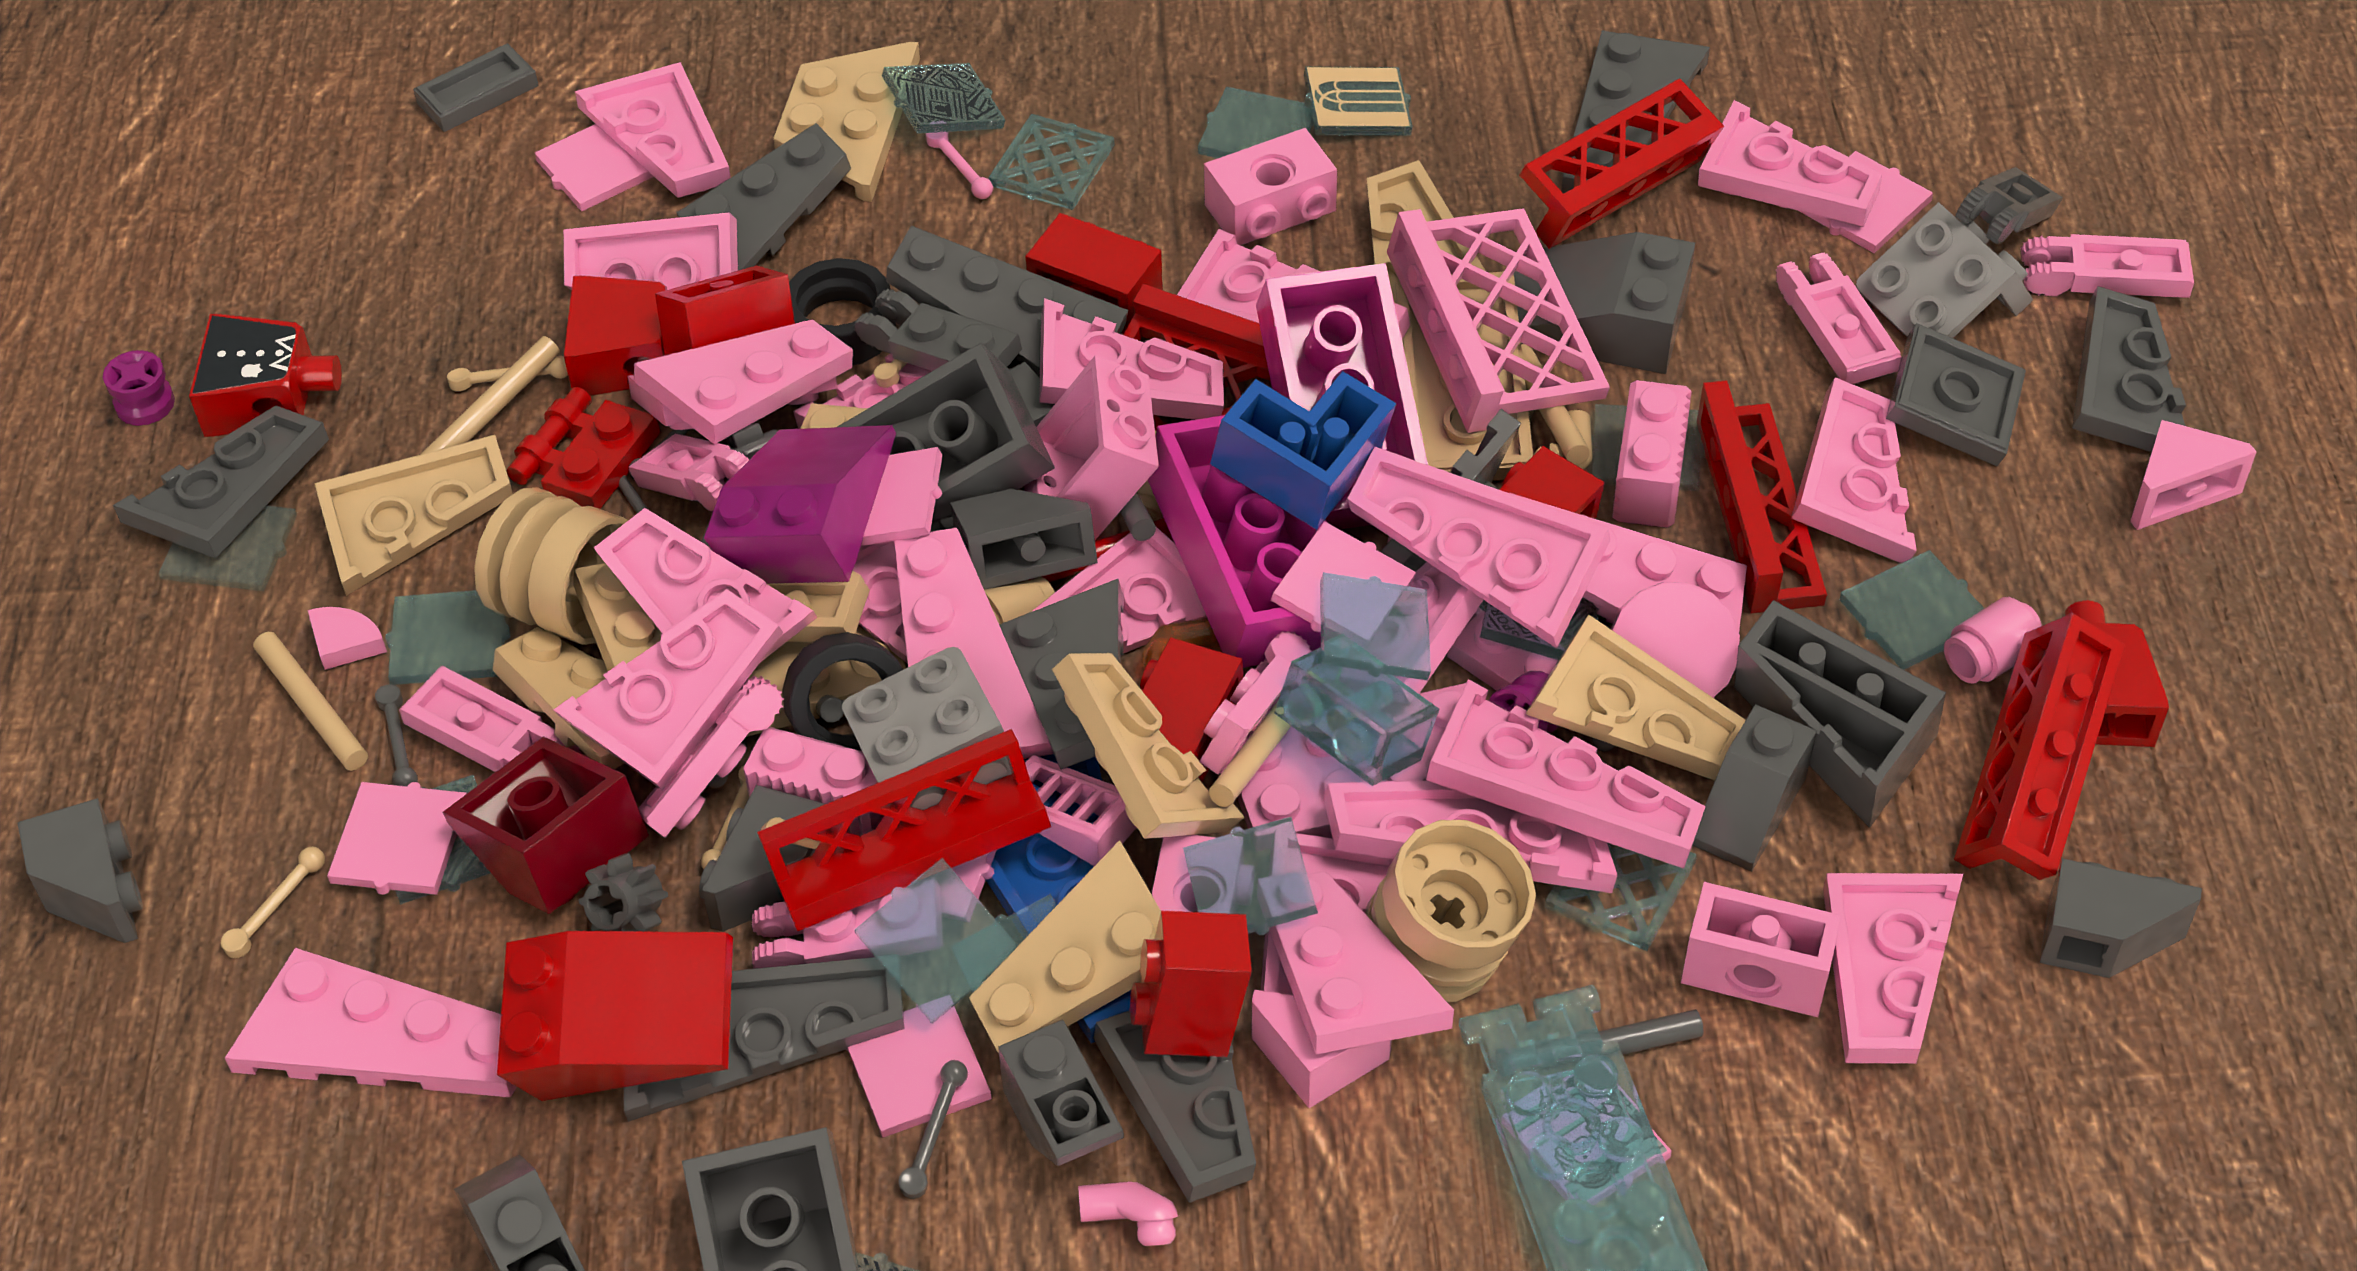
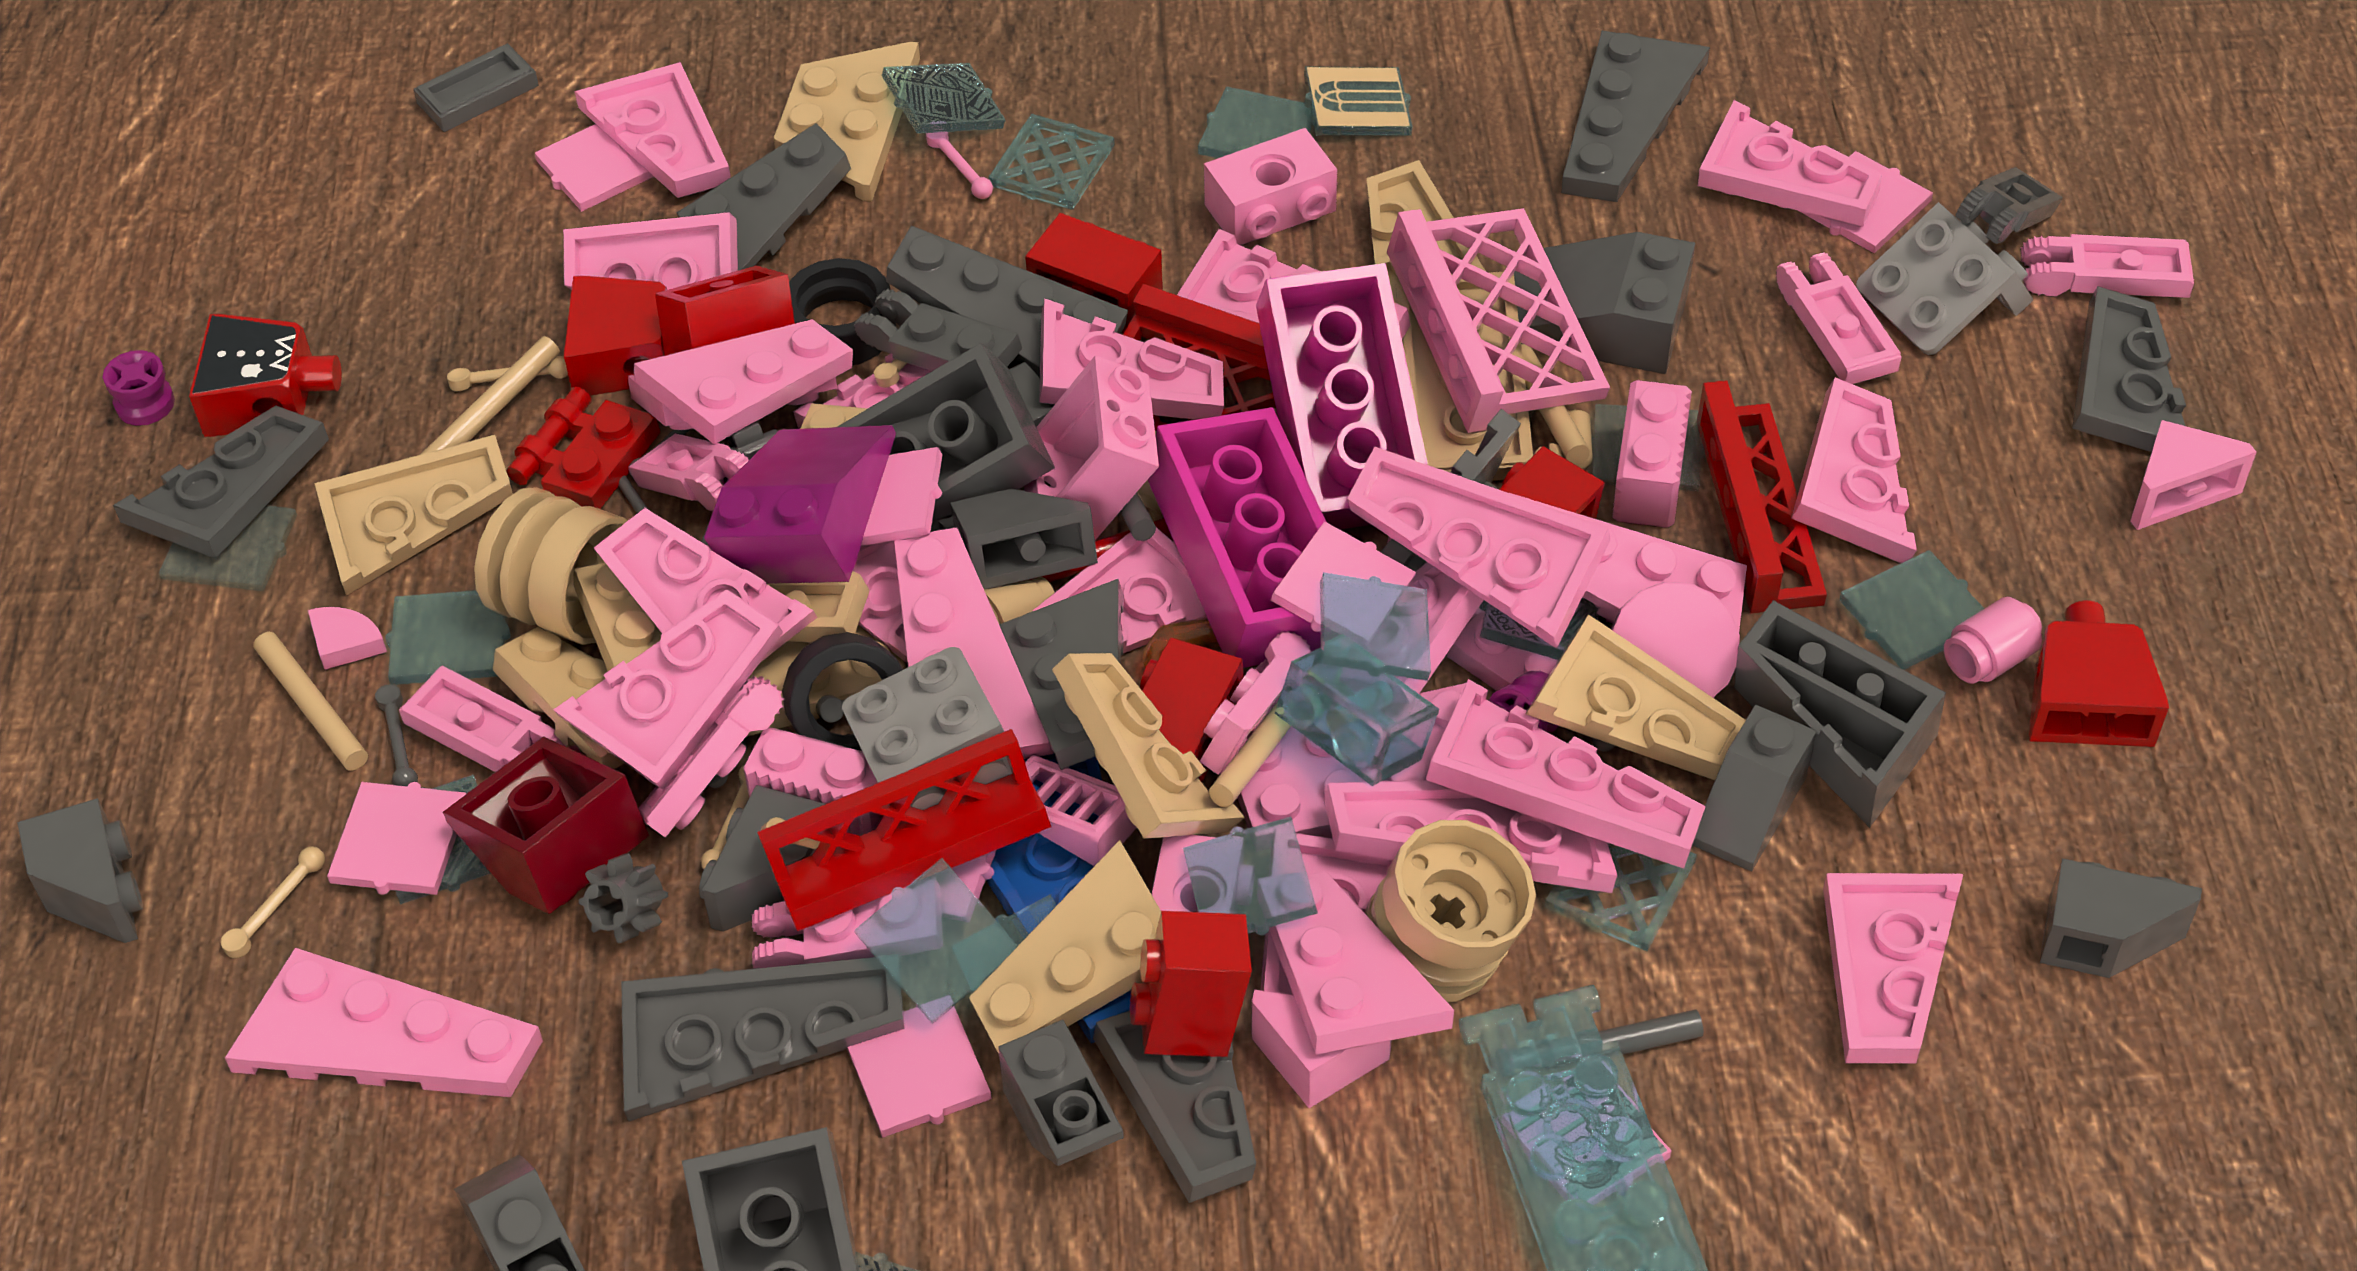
red slope [497,931,733,1101] -> none
dark grey hinge [899,1060,968,1199] -> none
bright pink arm [1078,1182,1178,1246] -> none
blue brick [1210,371,1396,530] -> none
red fence [1519,78,1725,249] -> none
bright pink brick [1681,882,1842,1017] -> none
dark grey plate [1886,323,2026,466] -> none
red fence [1954,613,2125,880] -> none

